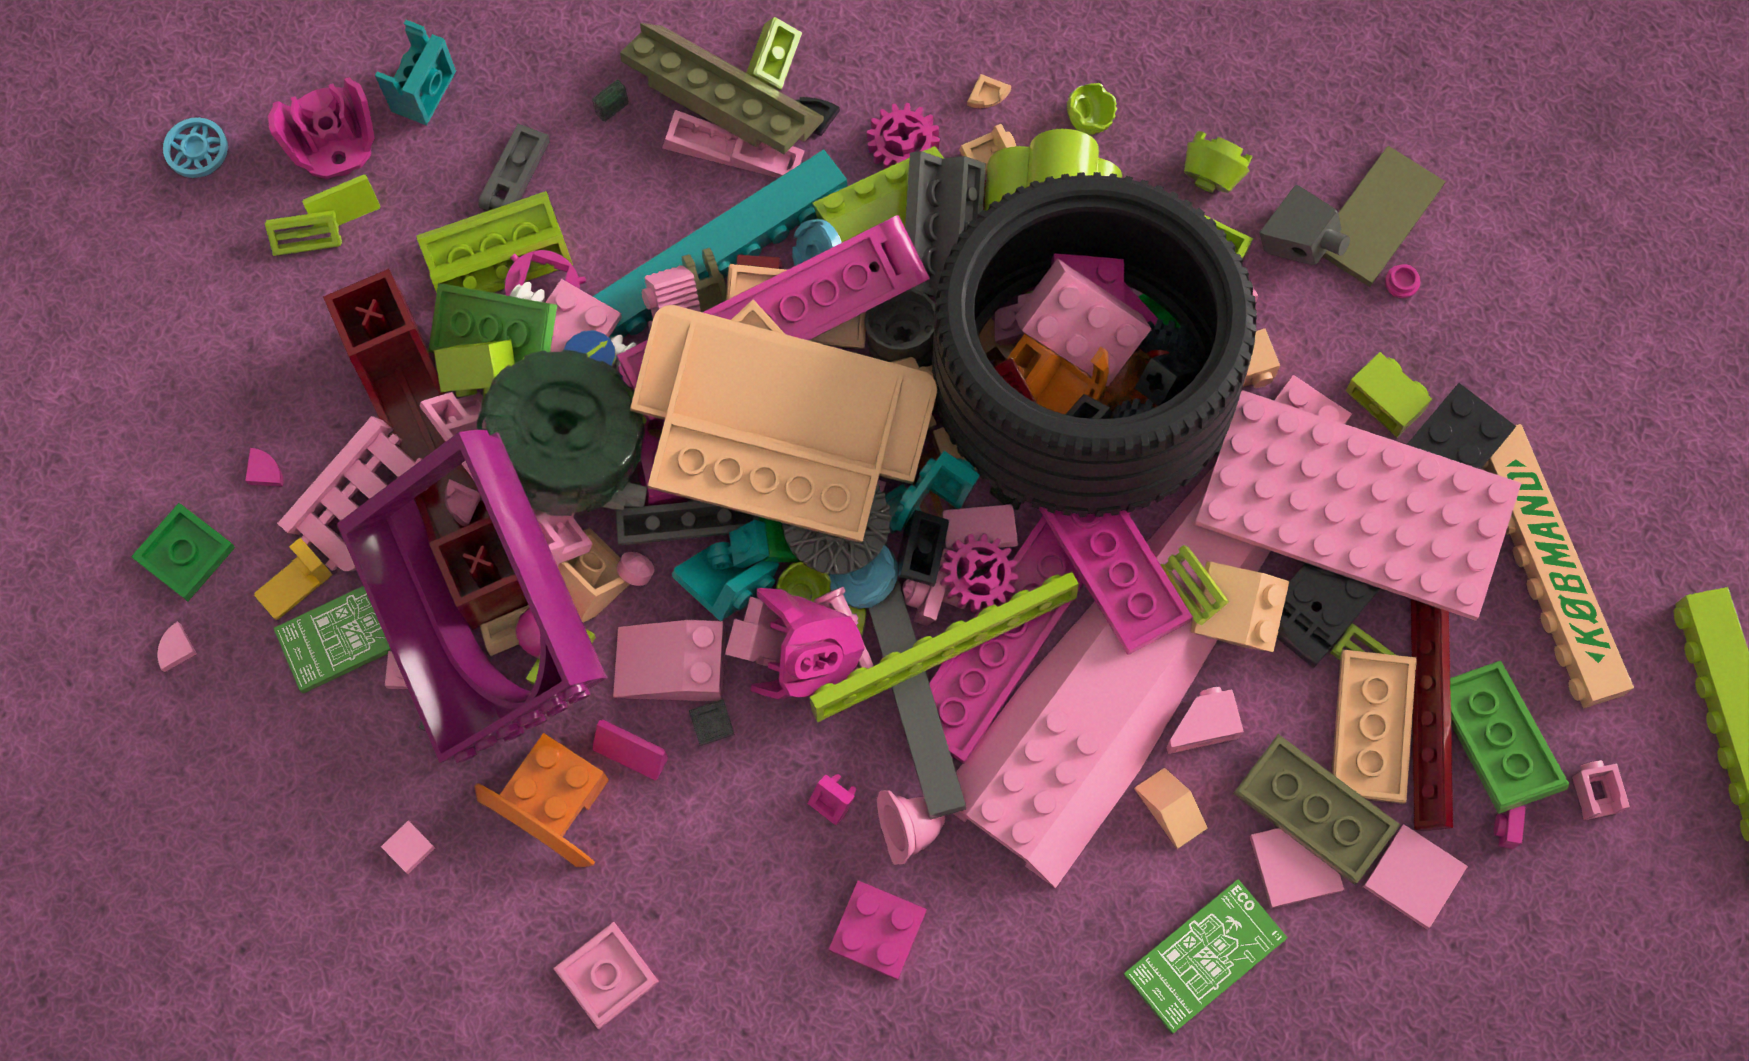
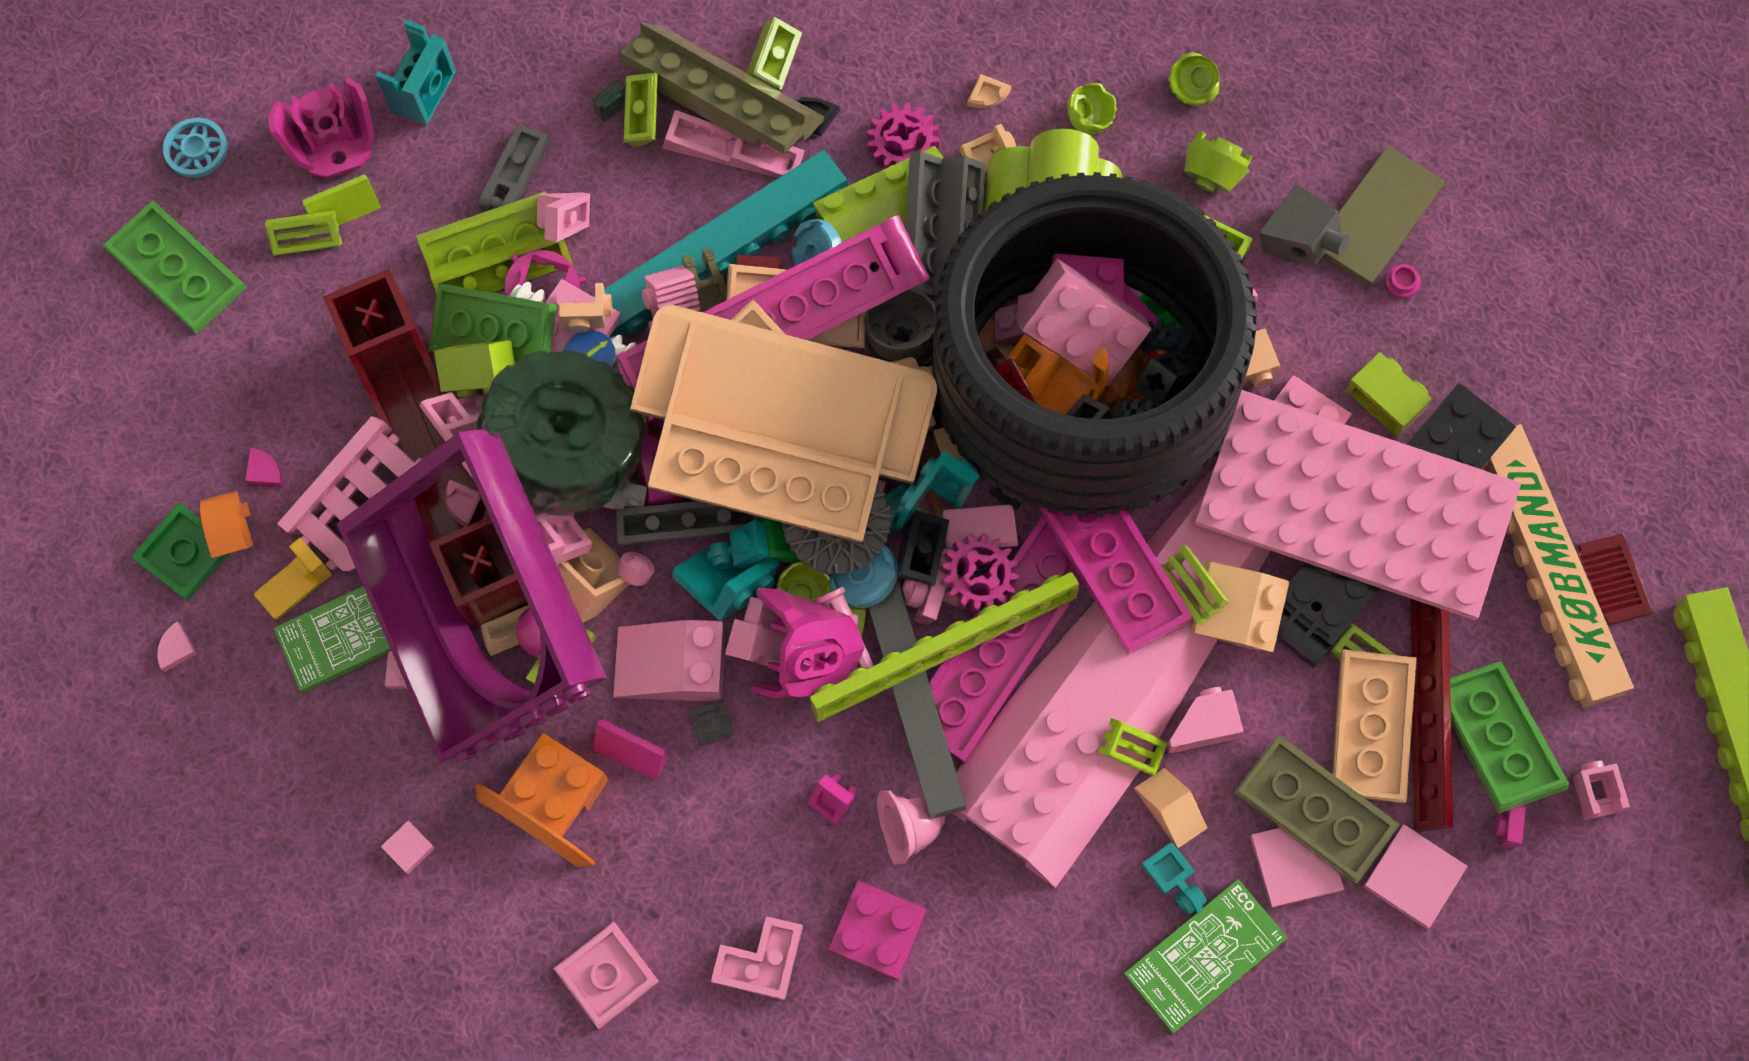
none -> bright green tile [102,200,247,334]
none -> orange brick [200,490,253,558]
none -> bright pink slope [537,192,590,242]
none -> light nougat bracket [559,283,612,333]
none -> lime slope [624,73,658,147]
none -> bright pink plate [711,916,803,1001]
none -> lime tile [1098,718,1168,776]
none -> teal plate [1141,842,1207,916]
none -> lime hair [1168,52,1220,107]
none -> dark red window [1576,533,1653,625]

